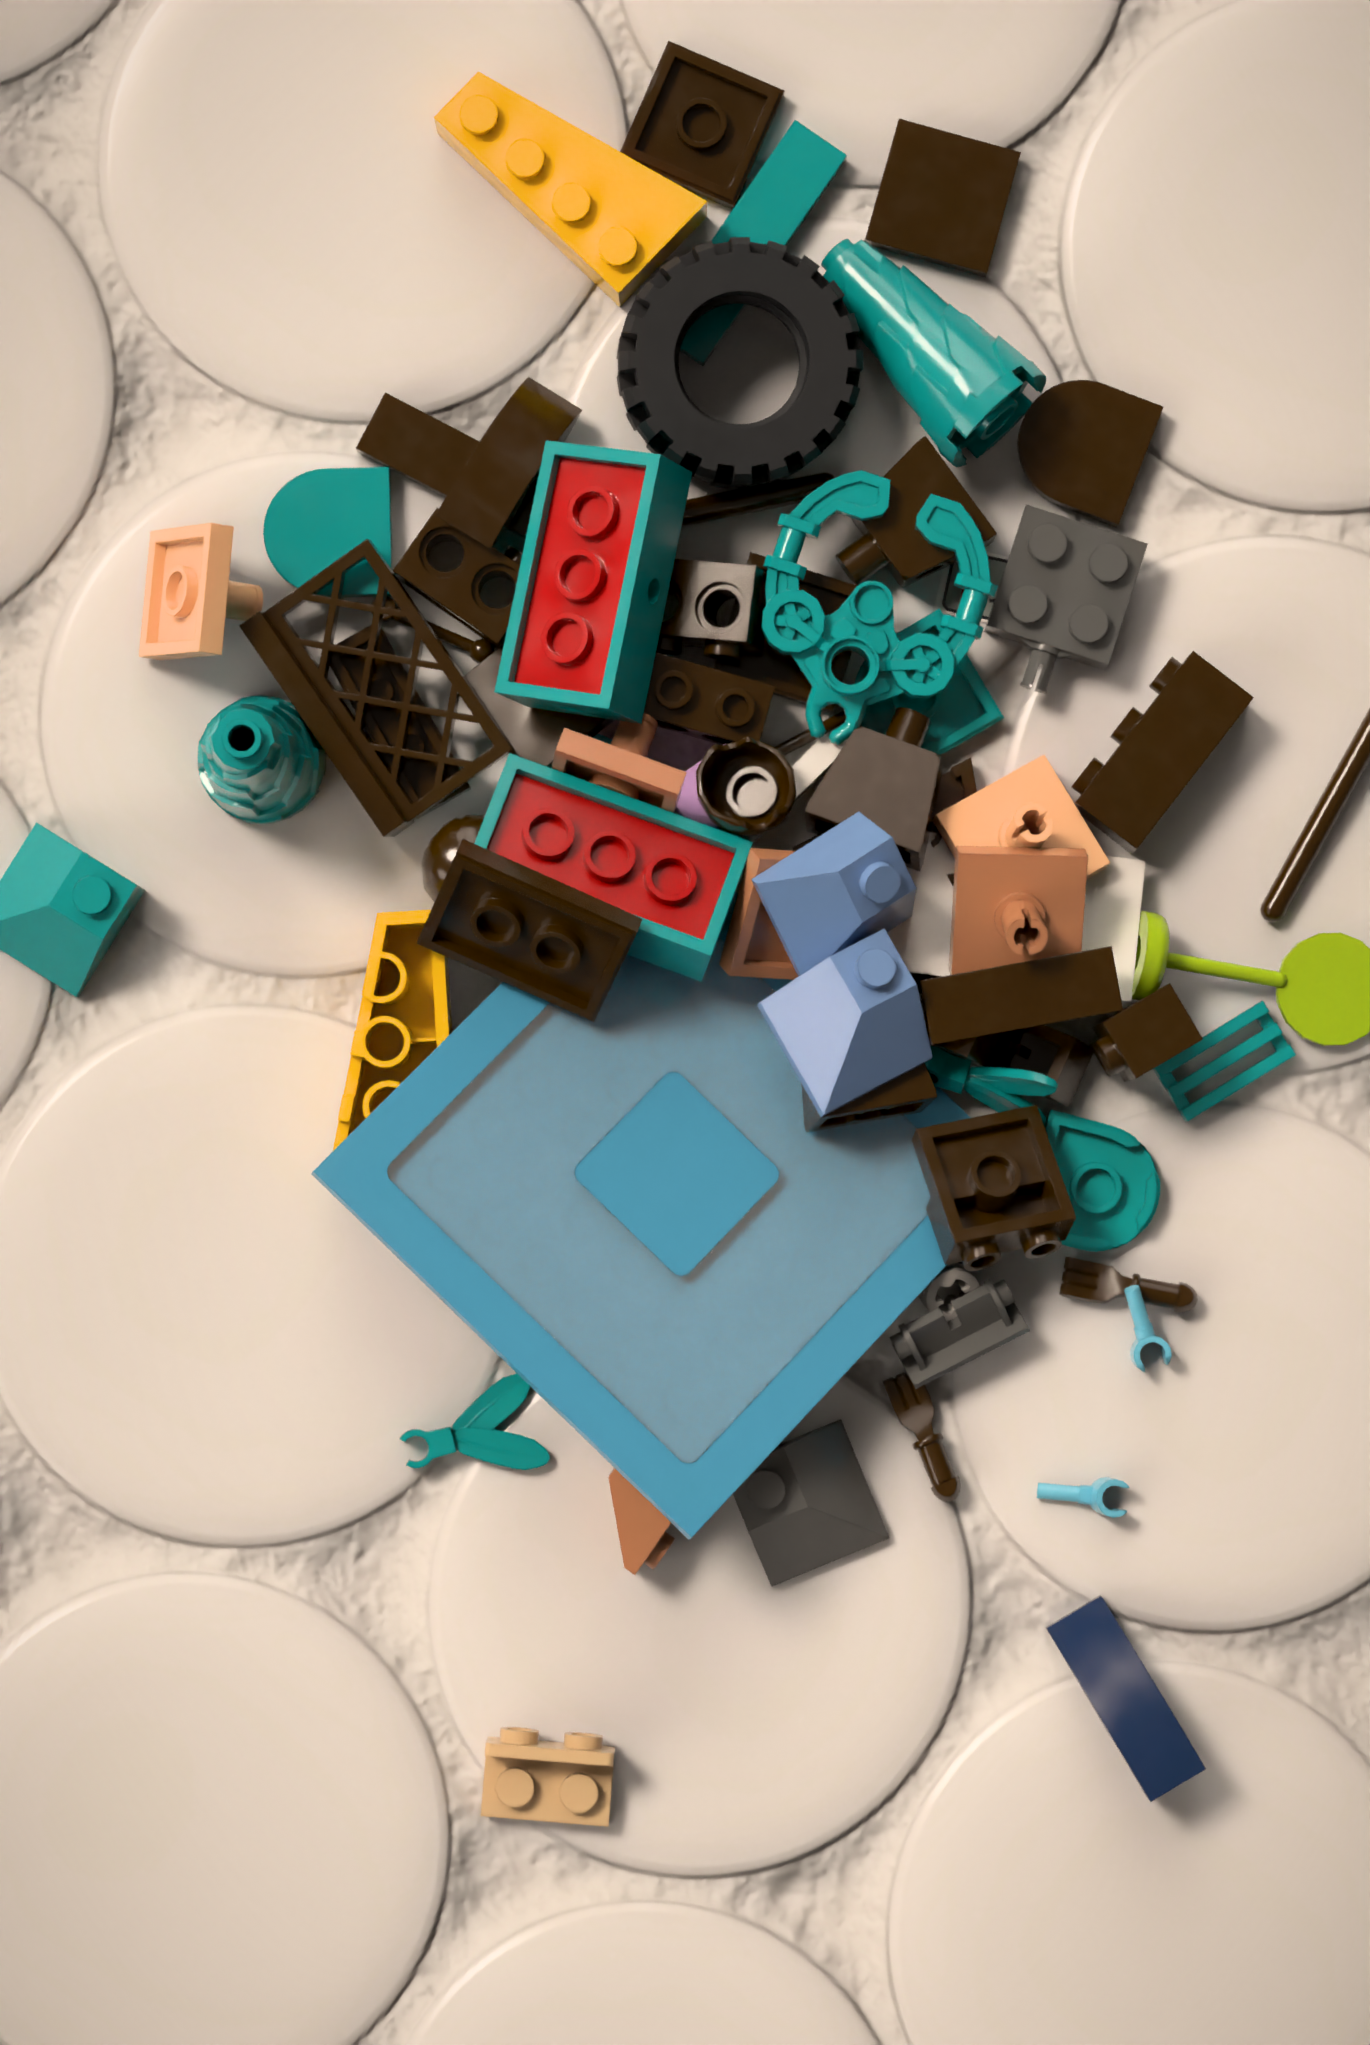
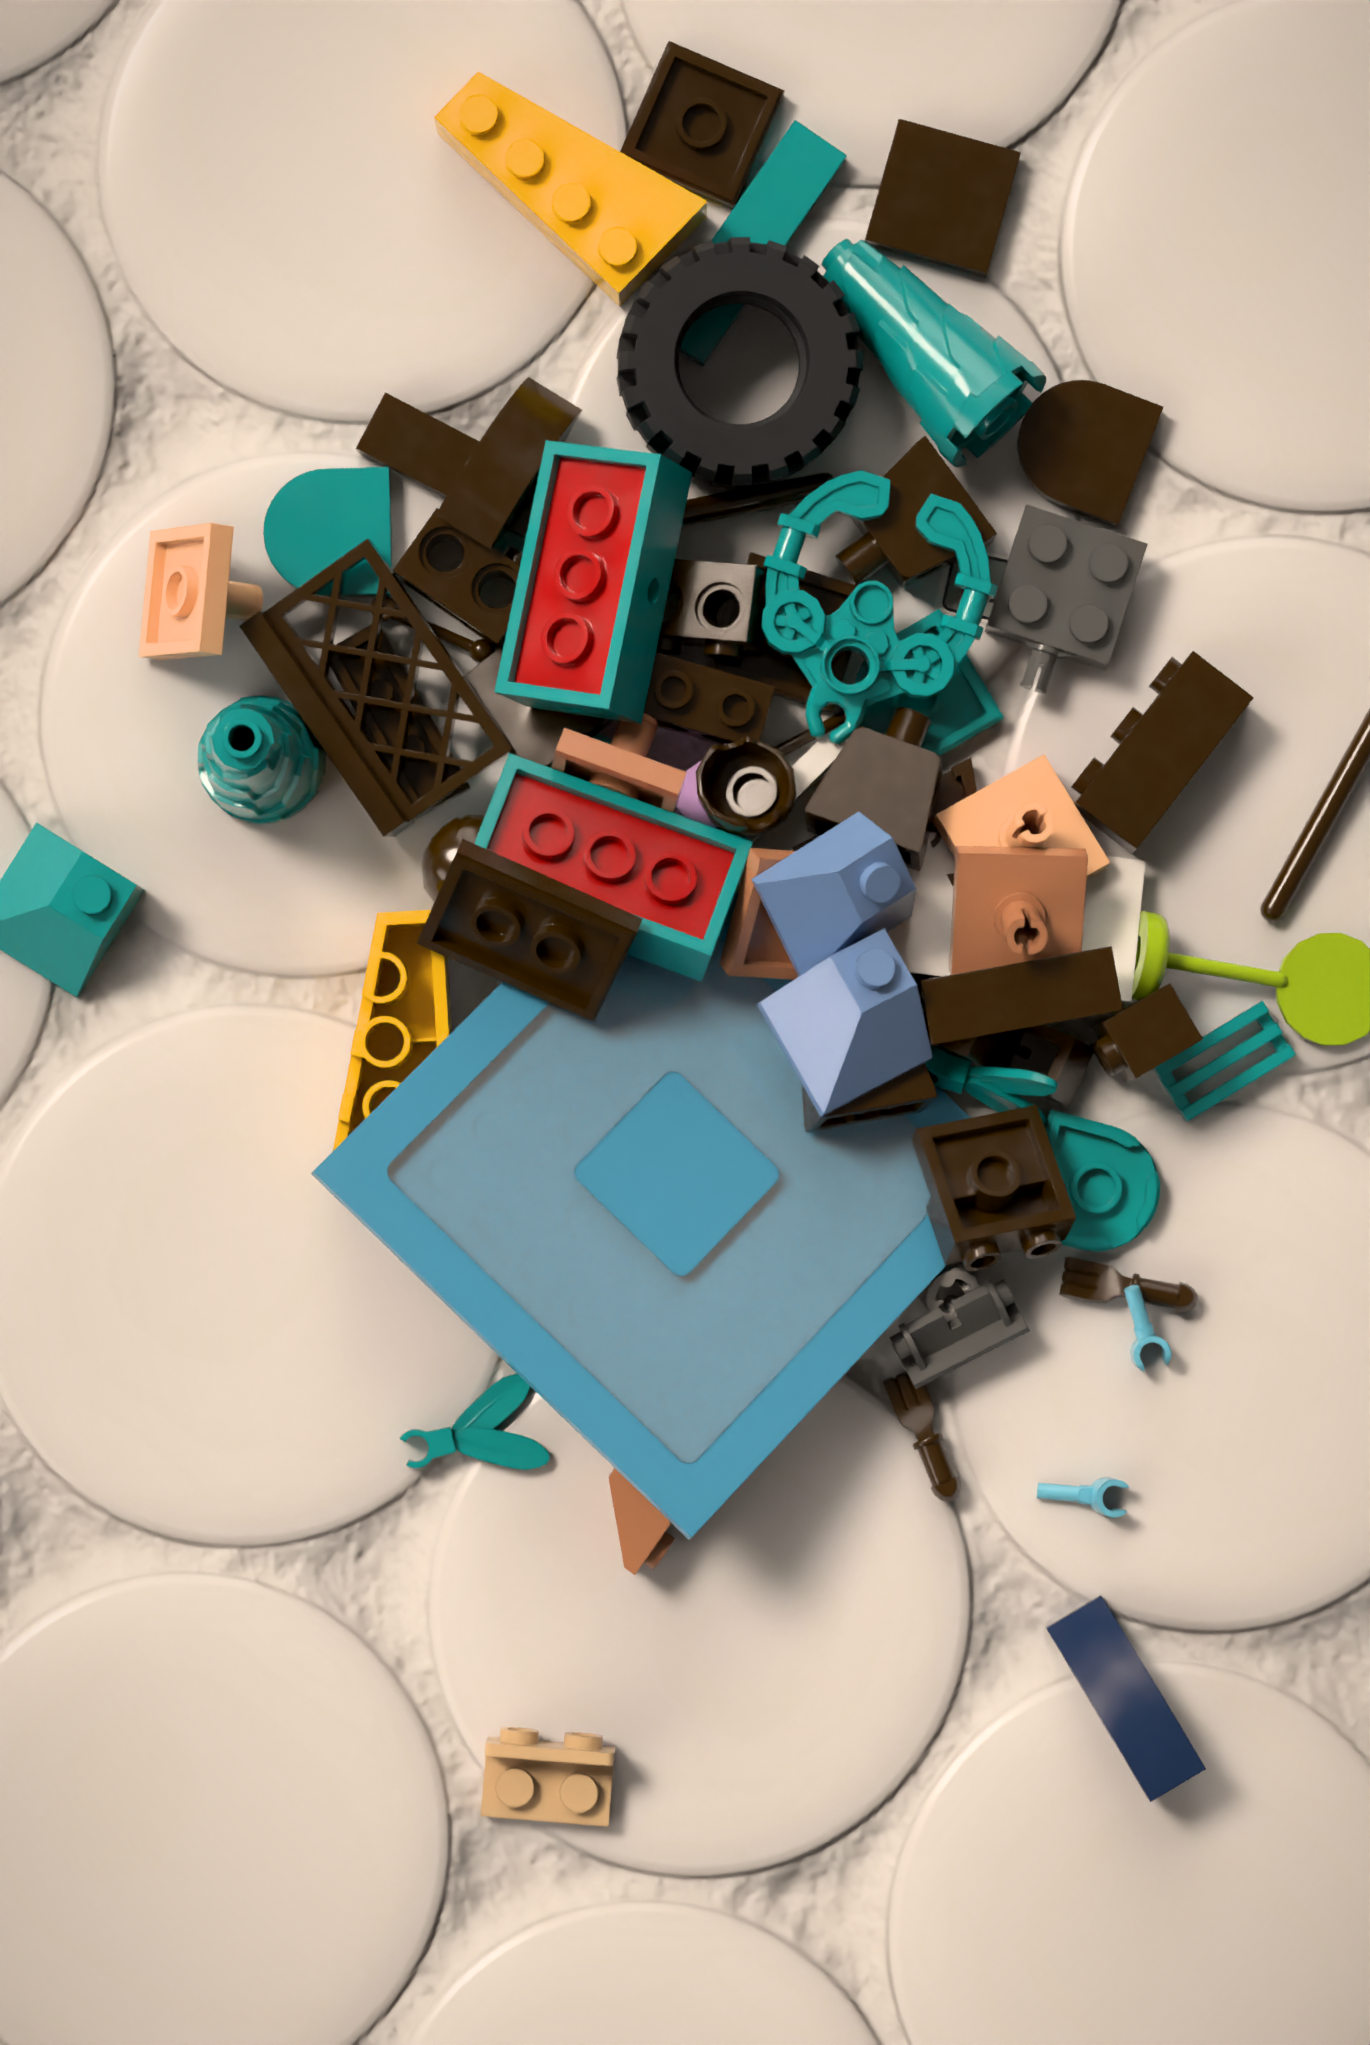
dark grey slope [733,1419,889,1587] -> none

